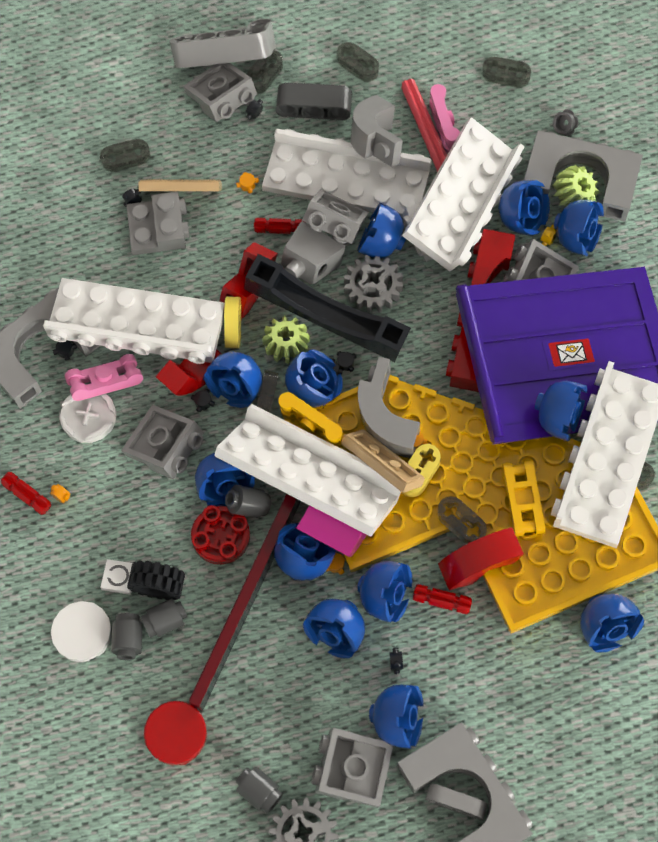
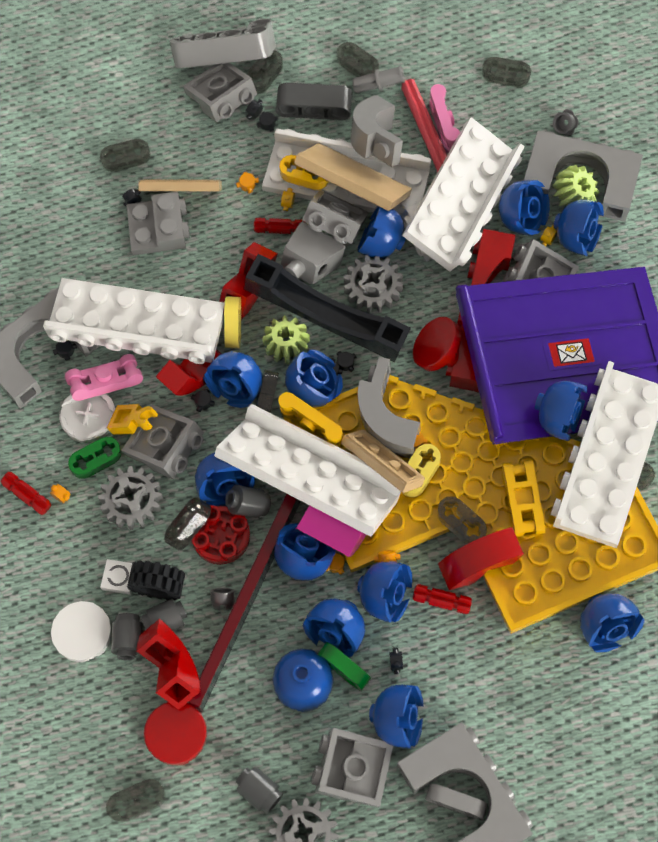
none -> green beam [68,437,122,479]
none -> light grey gear [98,466,163,530]
none -> clear smoke beam [106,779,166,823]
none -> yellow plate [107,404,158,435]
none -> red brick [136,619,200,709]
none -> clear smoke beam [164,497,211,550]
none -> flat silver hinge [210,588,234,611]
none -> black piece [256,112,279,132]
none -> blue cylinder [272,648,334,712]
none -> yellow beam [279,155,329,190]
none -> yellow piece [281,188,295,211]
none -> tan tile [294,143,412,211]
none -> green beam [317,642,371,691]
none -> light grey axle [352,66,405,93]
none -> light orange piece [374,550,401,563]
none -> red tile [412,317,464,371]

